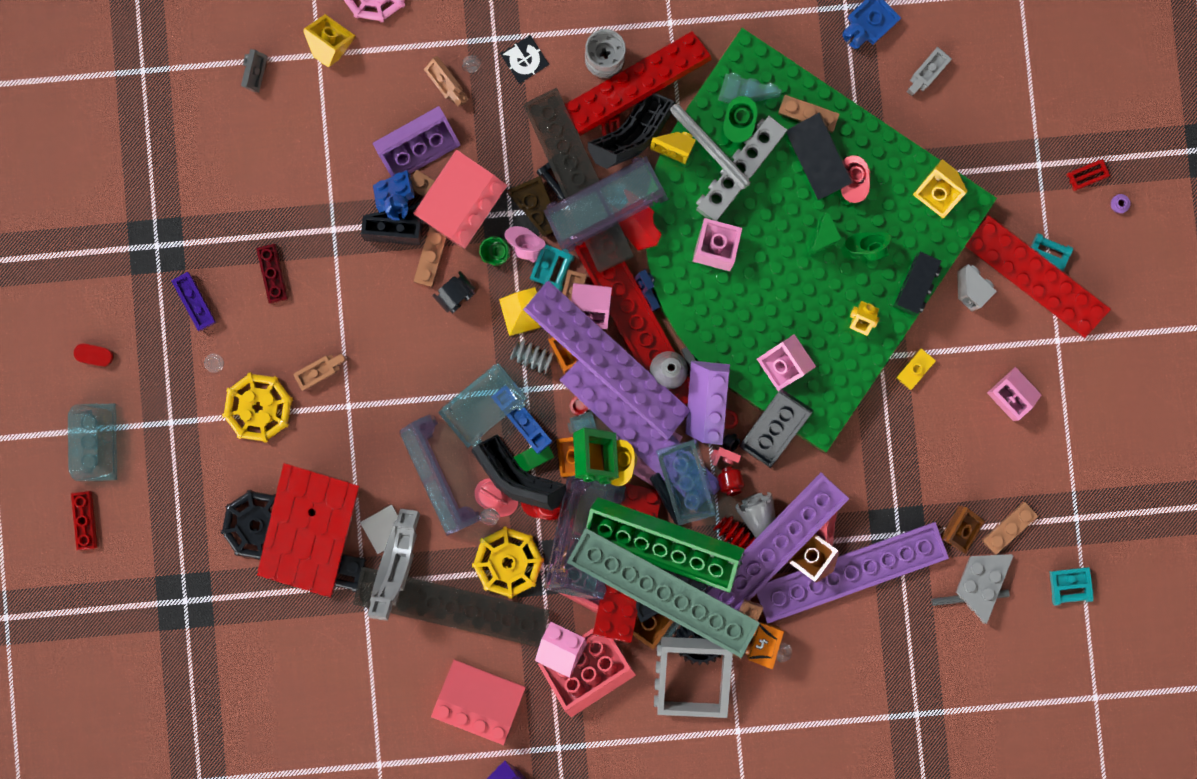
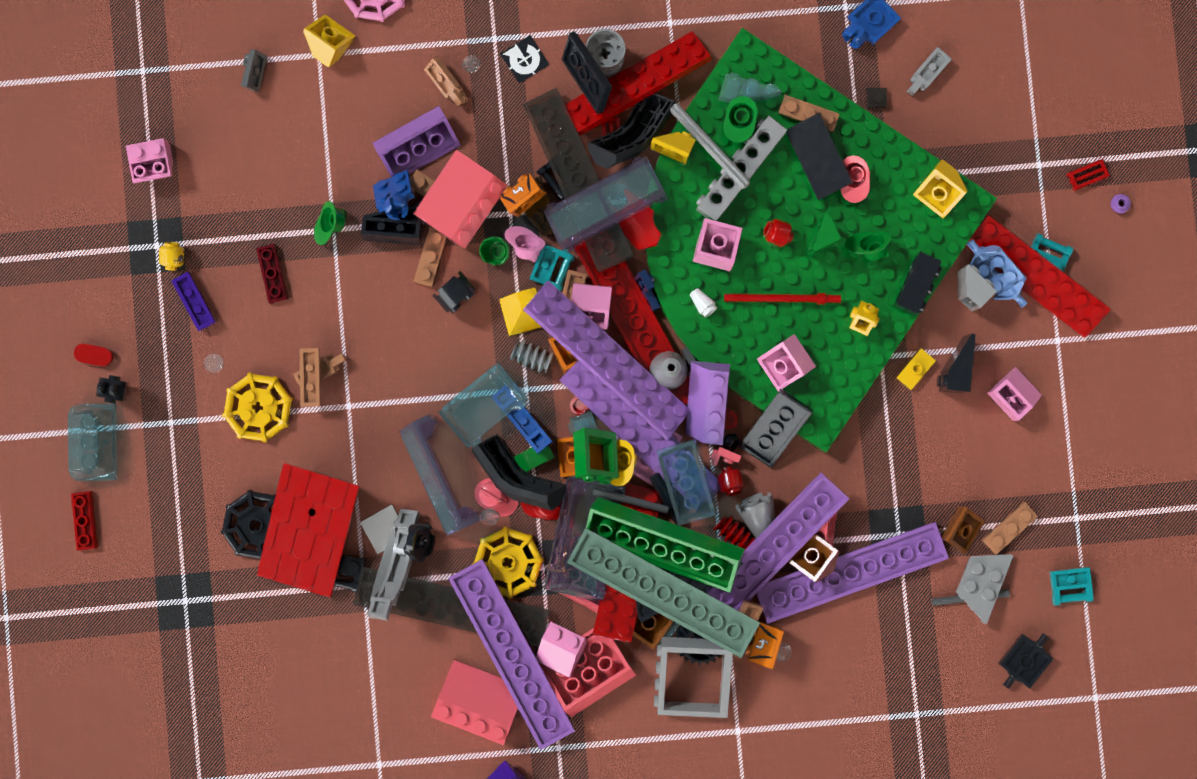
none -> black hinge [96,375,130,404]
none -> bright pink slope [126,138,173,184]
none -> yellow head [159,242,185,271]
none -> nougat plate [299,348,321,407]
none -> green piece [314,201,347,245]
none -> black plate [403,523,435,562]
none -> medium lavender plate [448,559,575,750]
none -> orange slope [500,173,547,217]
none -> black tile [561,31,612,114]
none -> dark grey bar [592,487,669,514]
none -> white cone [690,288,717,318]
none -> red bar [724,293,841,305]
none -> red head [763,219,794,247]
none -> clear smoke plate [866,88,887,108]
none -> black slope [937,333,976,394]
none -> medium blue plate [967,239,1028,308]
none -> black plate [998,633,1054,689]

